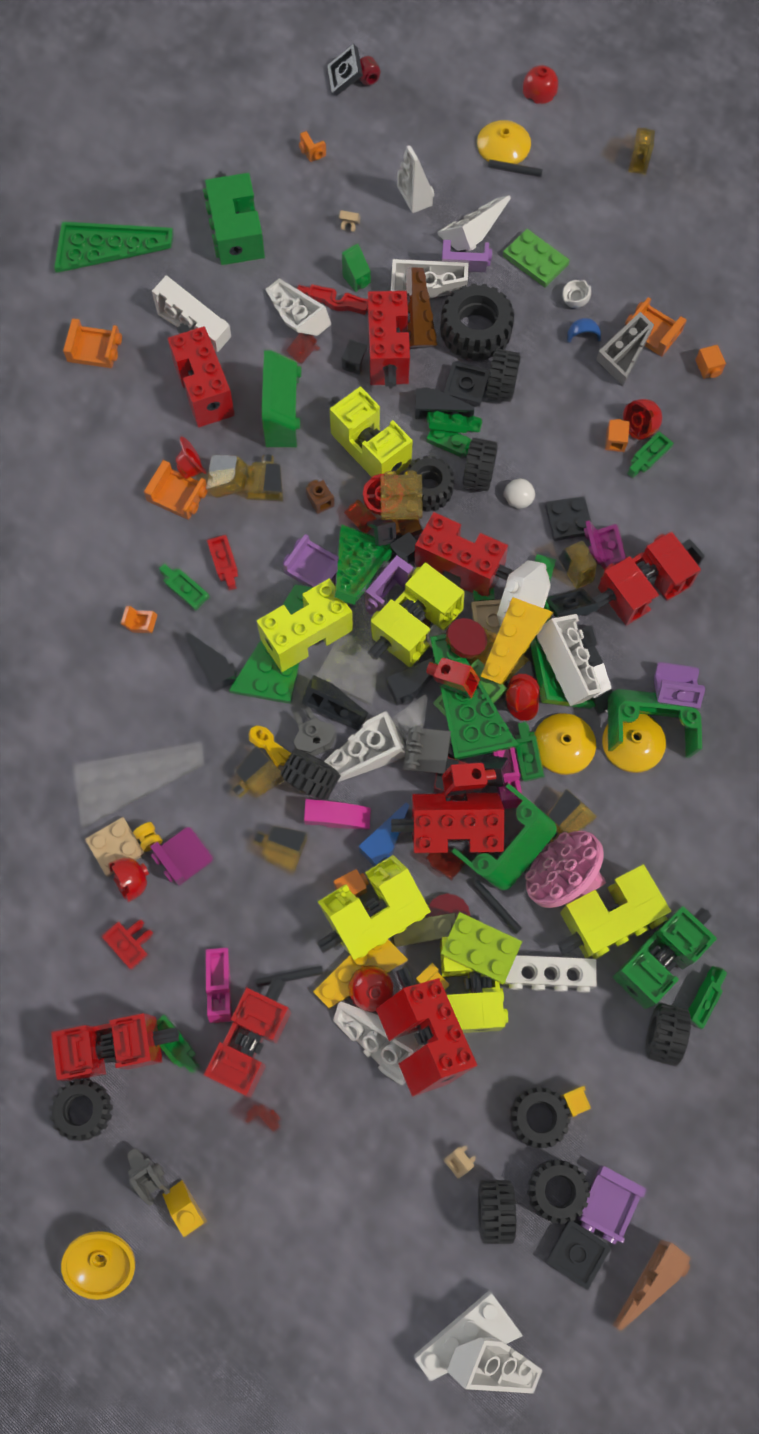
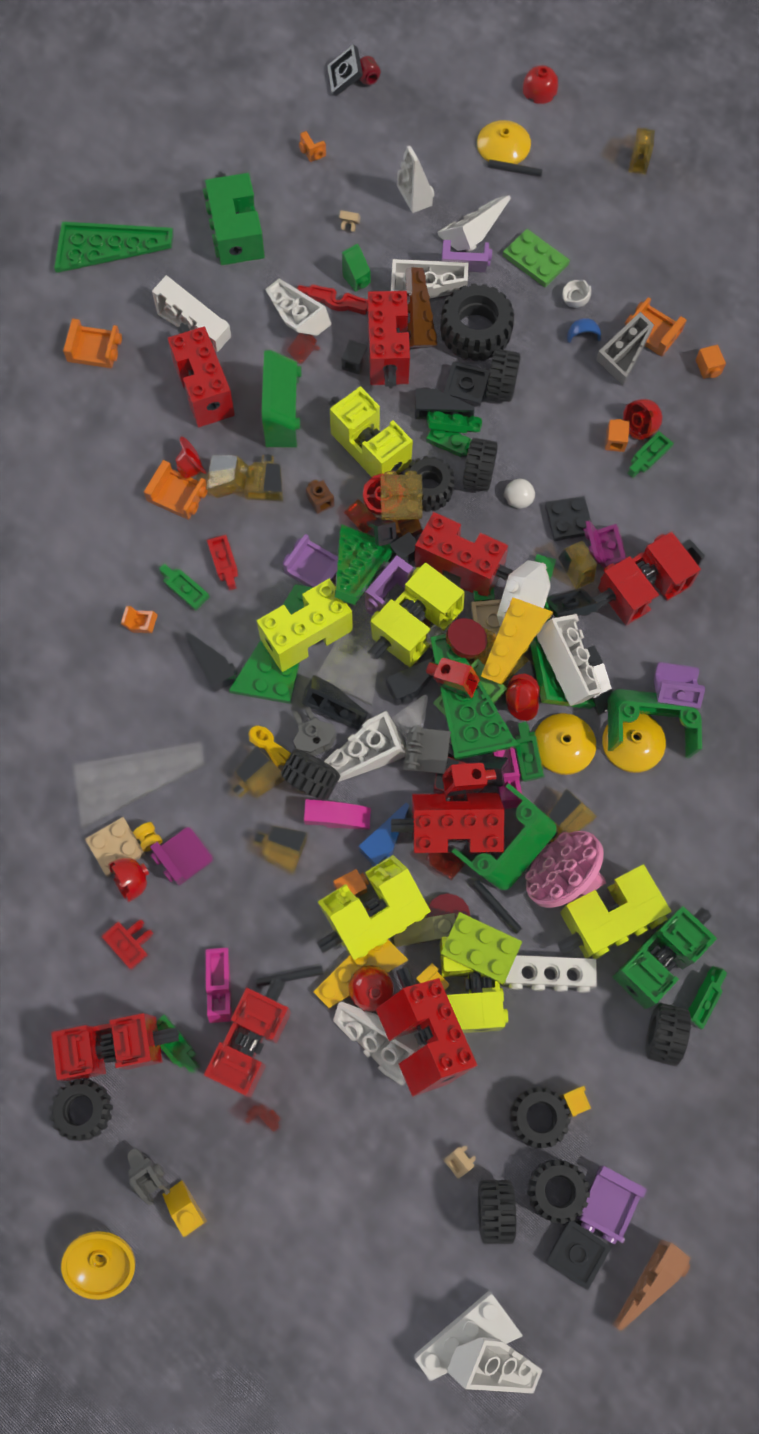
black panel [578,625,599,649] -> none

